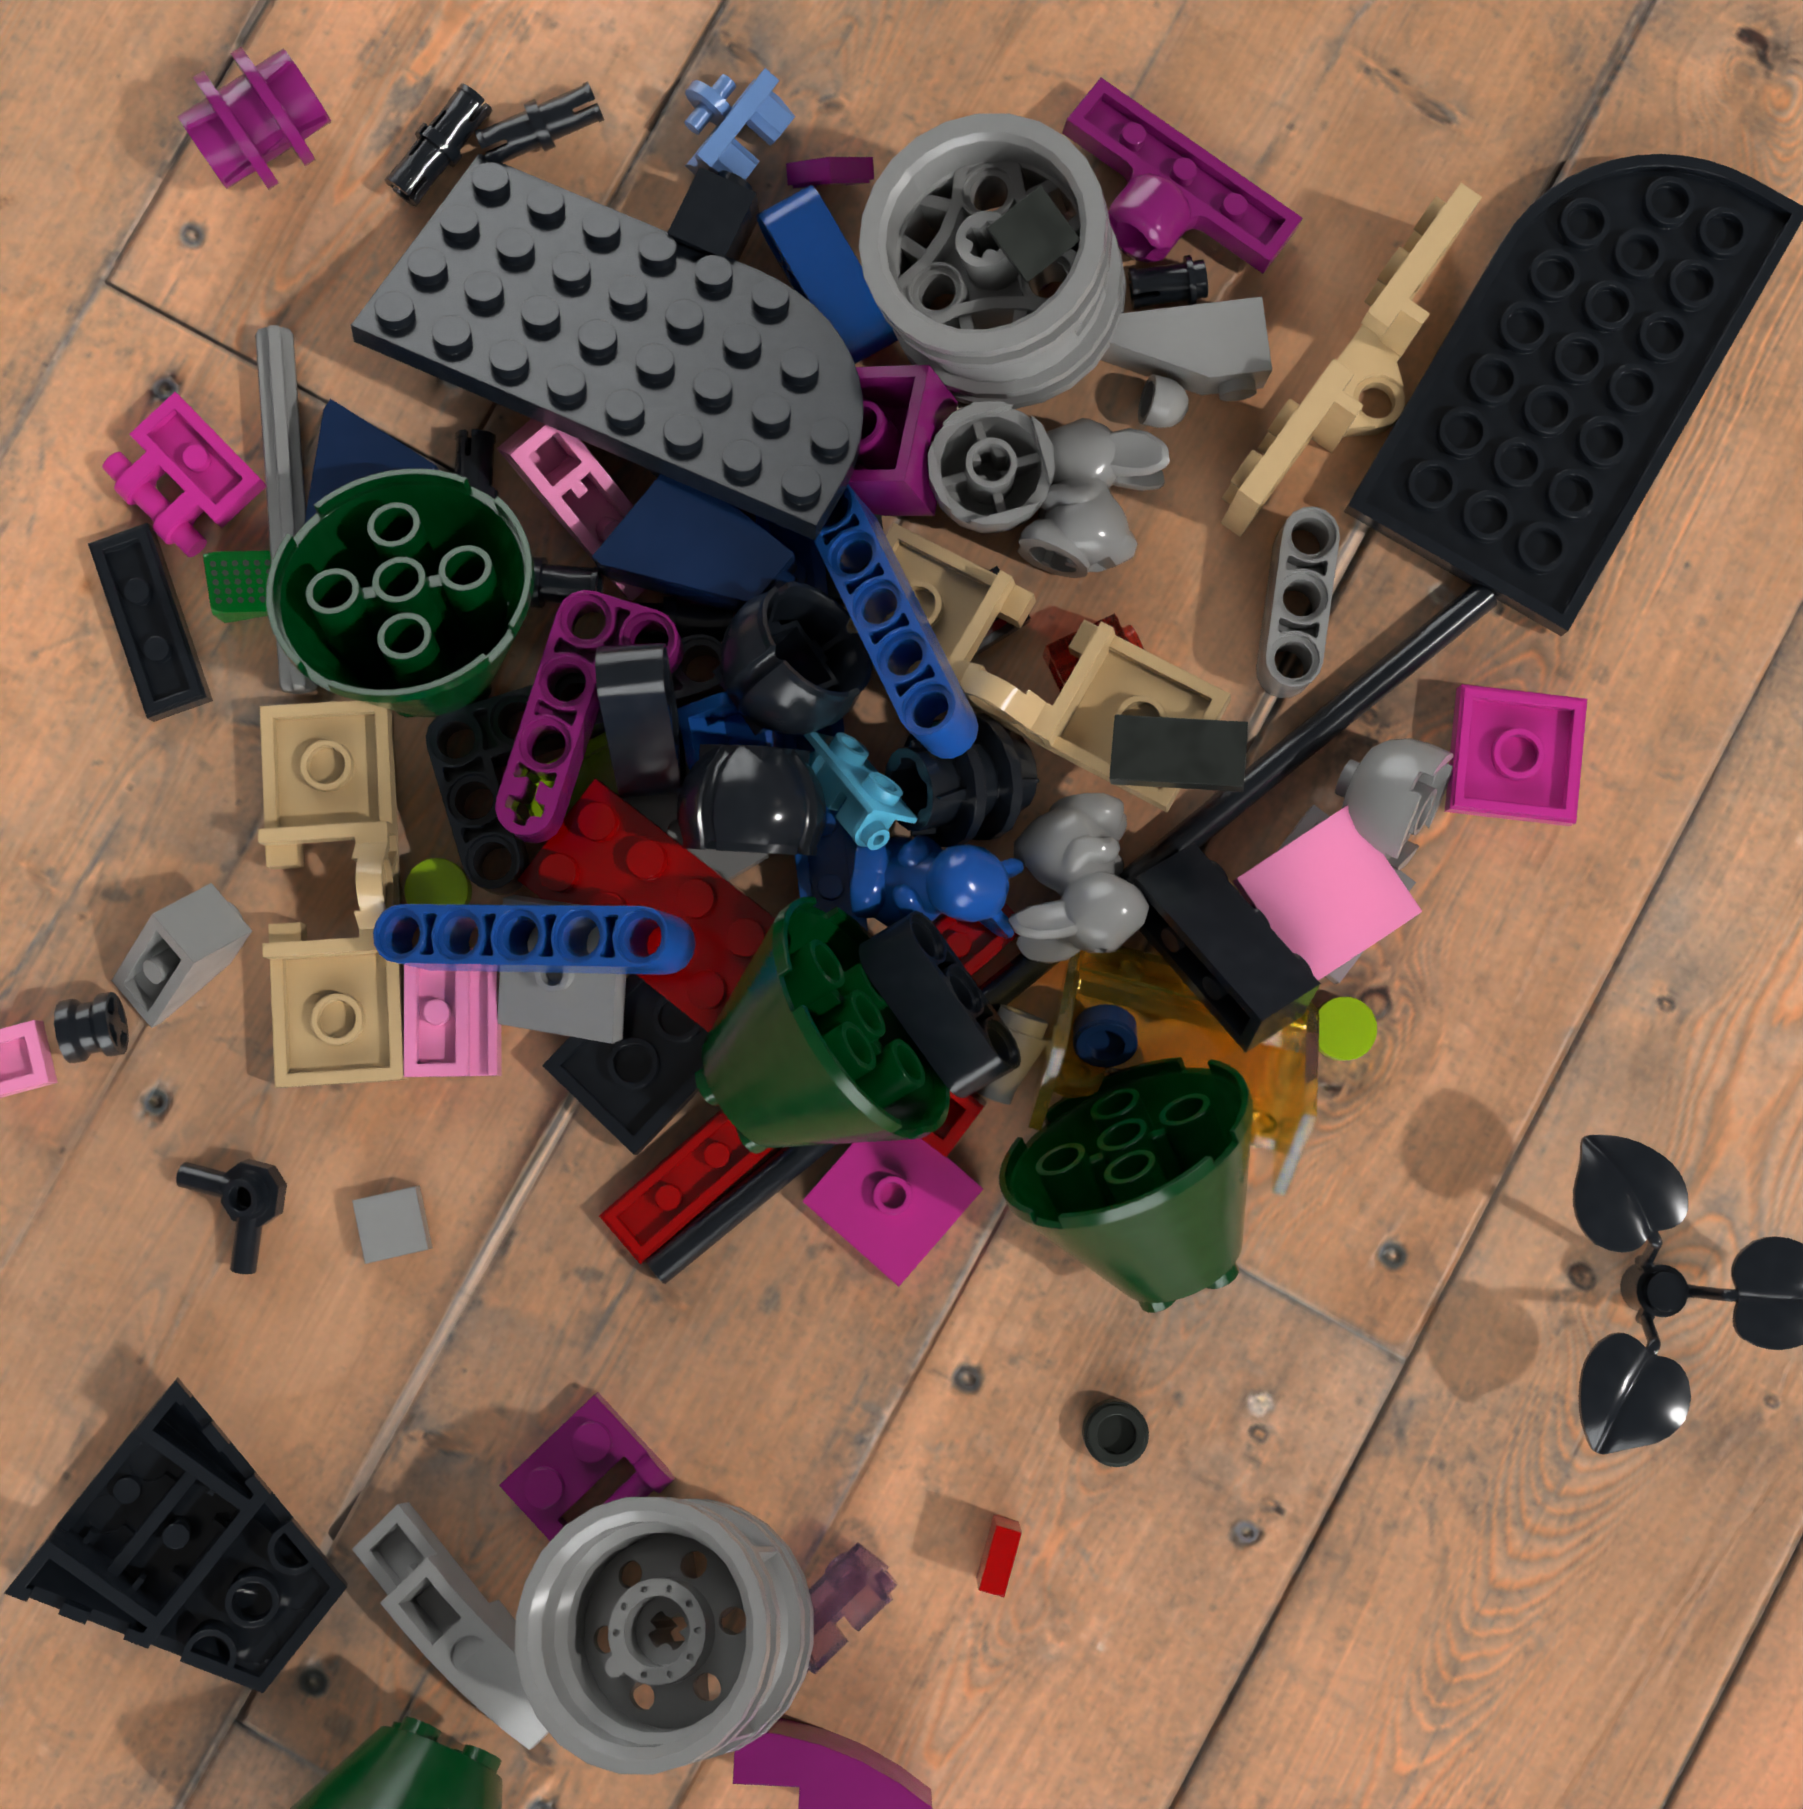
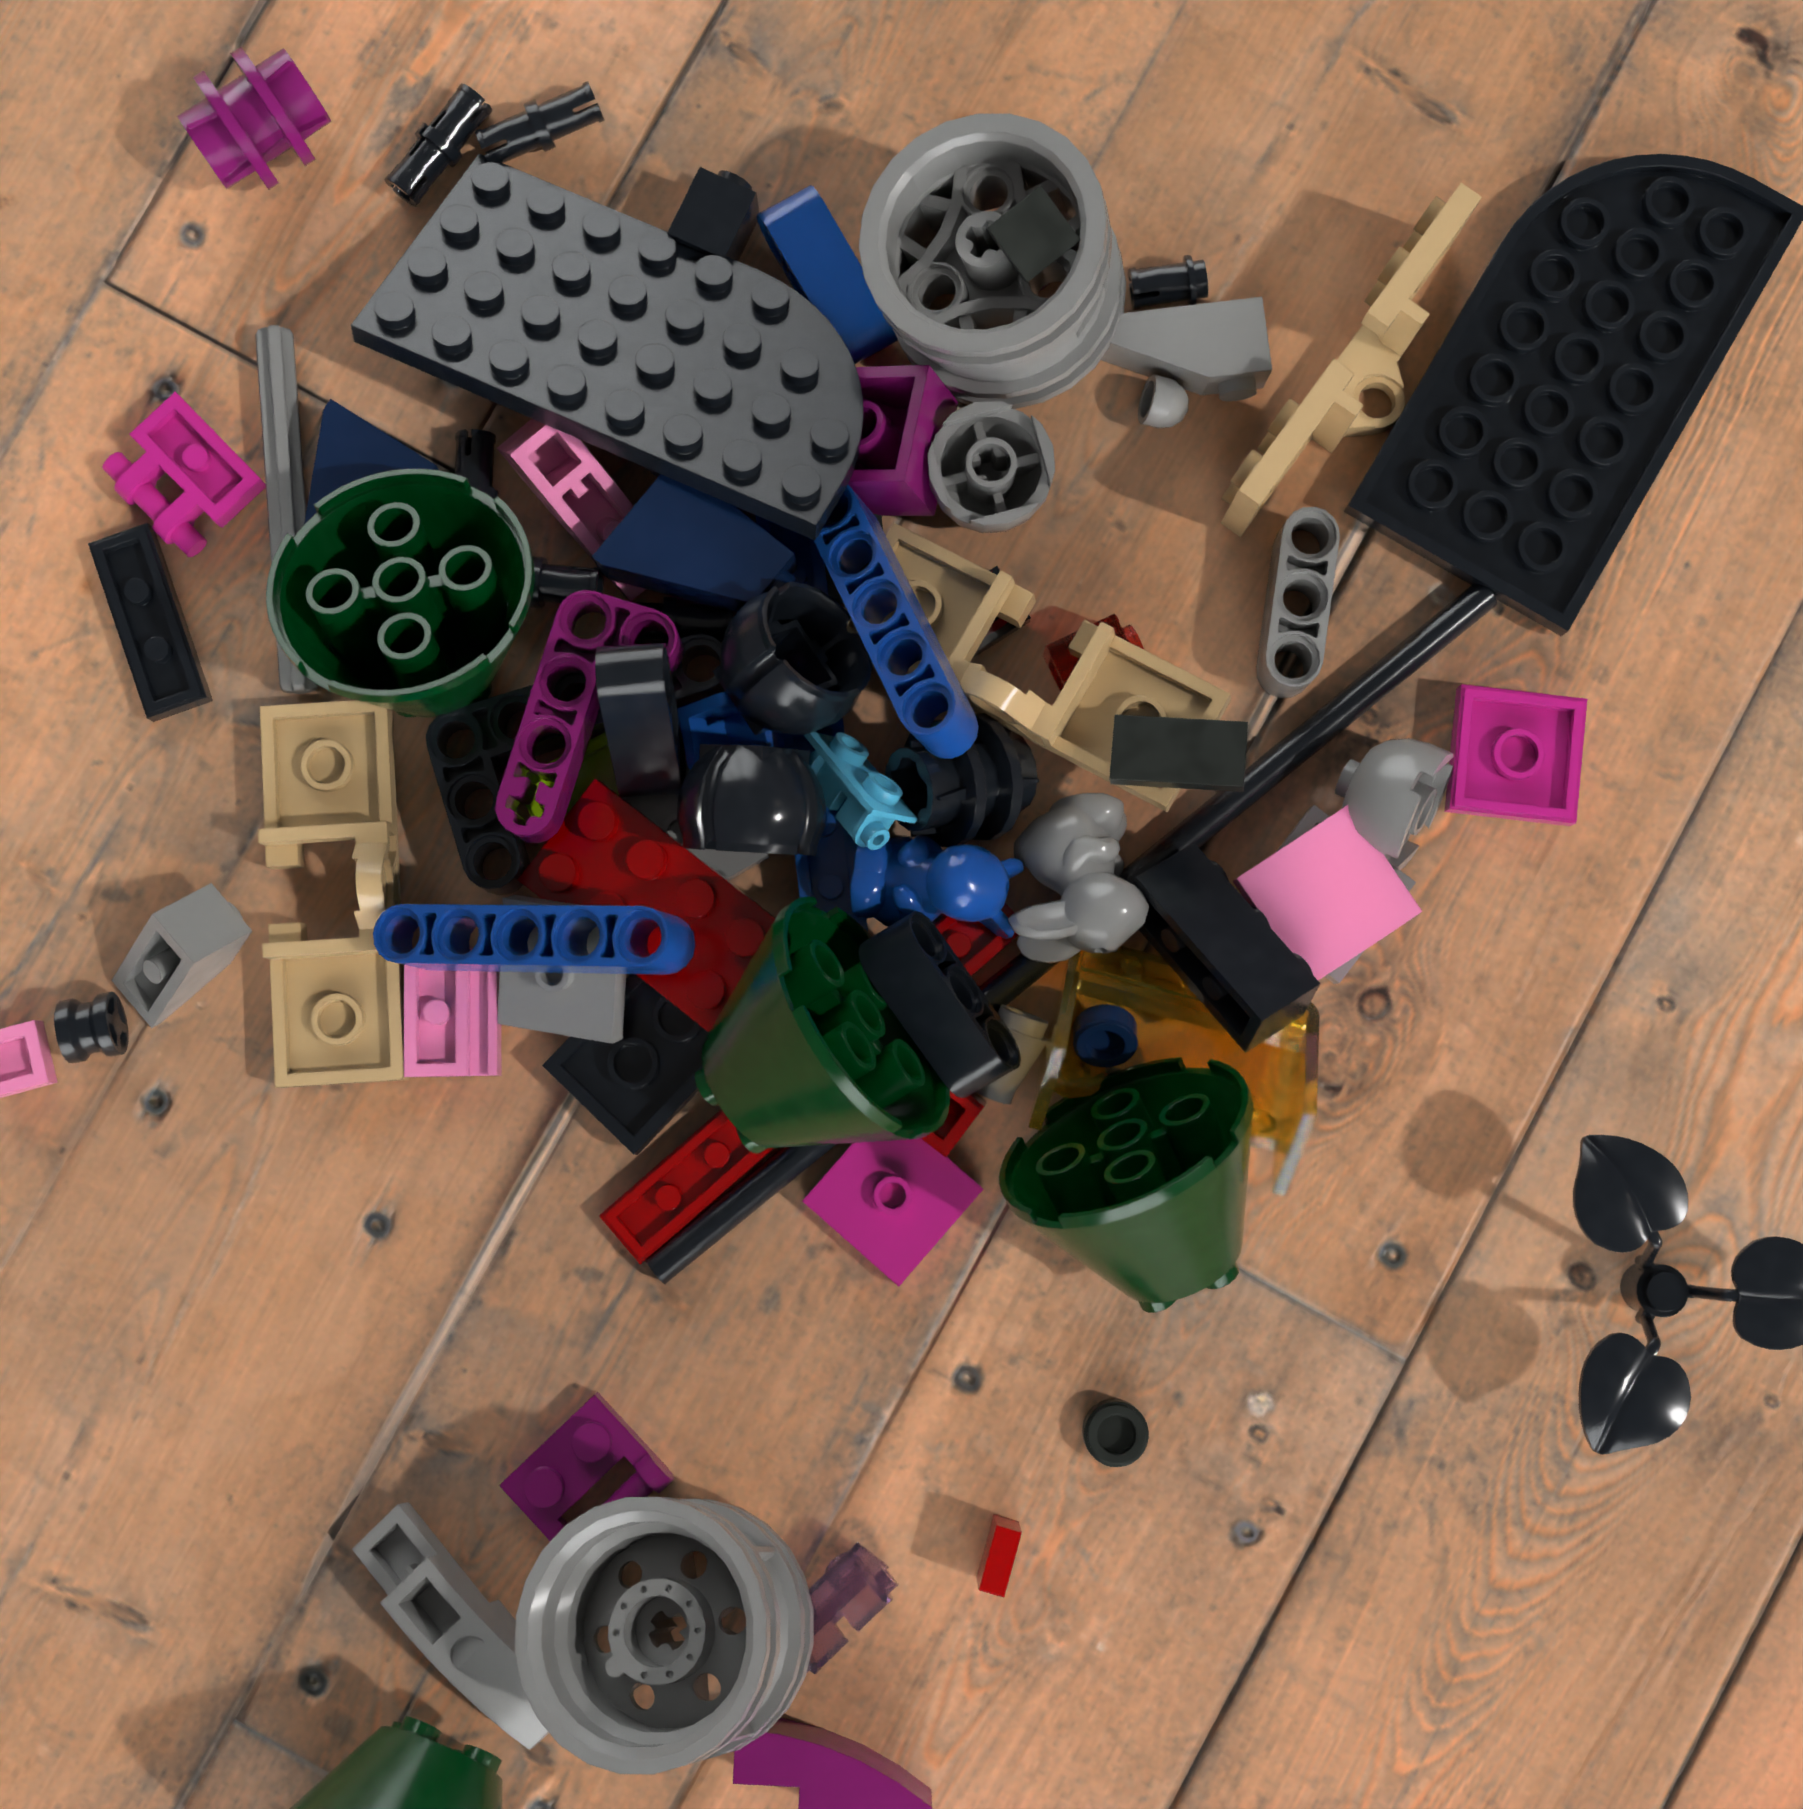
black wedge [4,1377,348,1693] -> none
black piece [176,1159,287,1274] -> none
green slope [203,550,271,623] -> none
light grey tile [352,1186,433,1264] -> none
lime tile [404,858,472,905] -> none
medium blue hips [684,68,795,180] -> none
magenta tile [786,157,874,189] -> none
light grey animal [1018,418,1170,578] -> none
magenta plate [1062,78,1303,274] -> none
lime tile [1310,997,1377,1061] -> none

